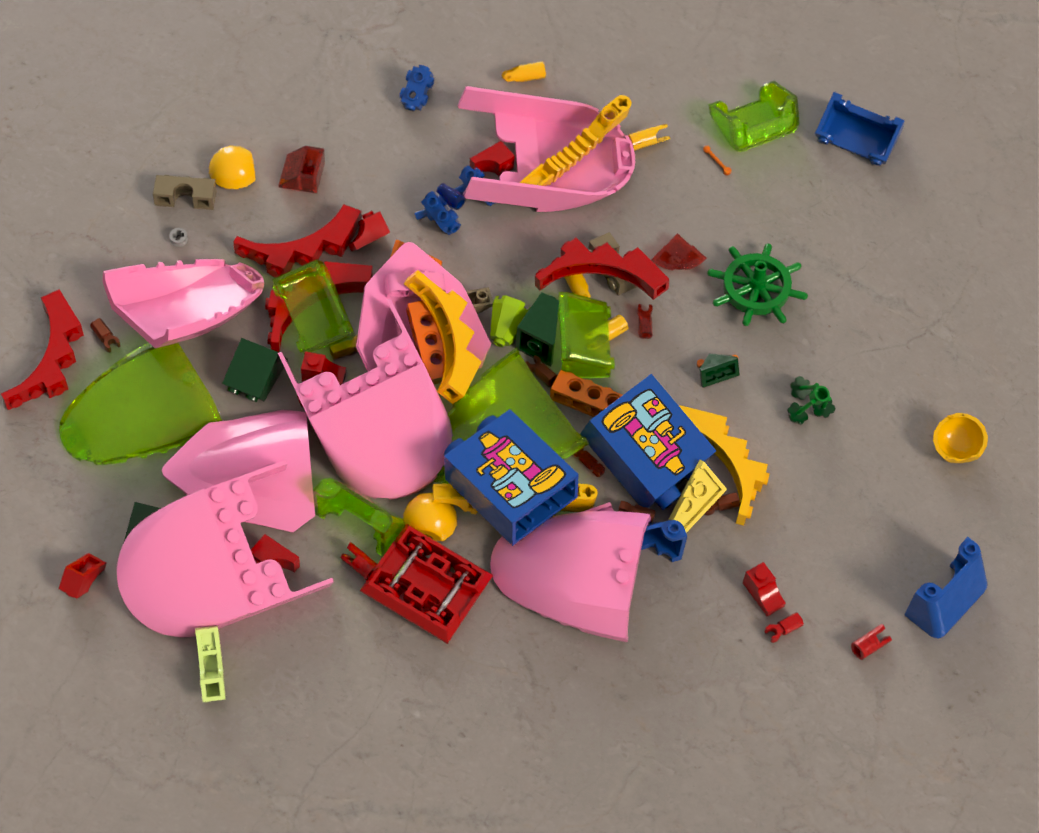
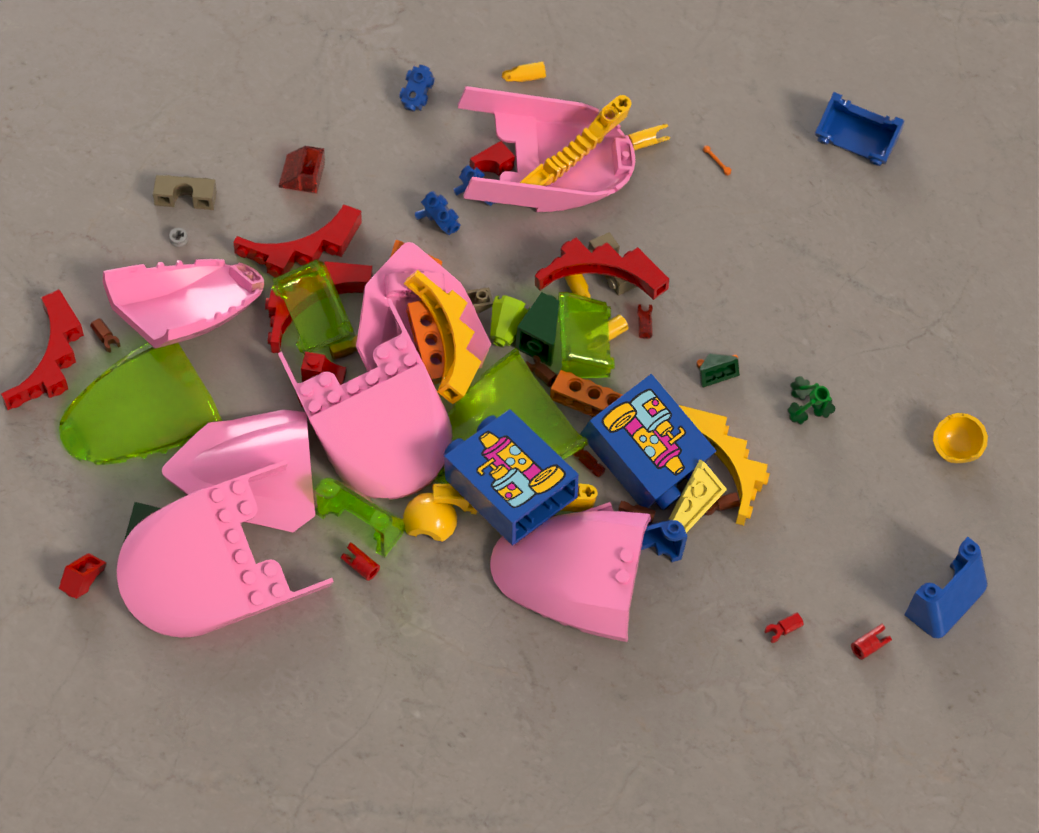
yellowish green arch [195,625,225,702] -> none
yellow cylinder [209,145,256,189] -> none
dark green slope [222,338,288,402] -> none
red arch [251,534,300,573] -> none
red arch [348,211,391,252] -> none
red piece [360,524,493,644] -> none
clear blue cone [436,183,466,210] -> none
clear red brick [651,233,707,271] -> none
green piece [707,243,808,326] -> none
clear neon green windscreen [709,81,800,152] -> none
red arch [742,562,786,617] -> none

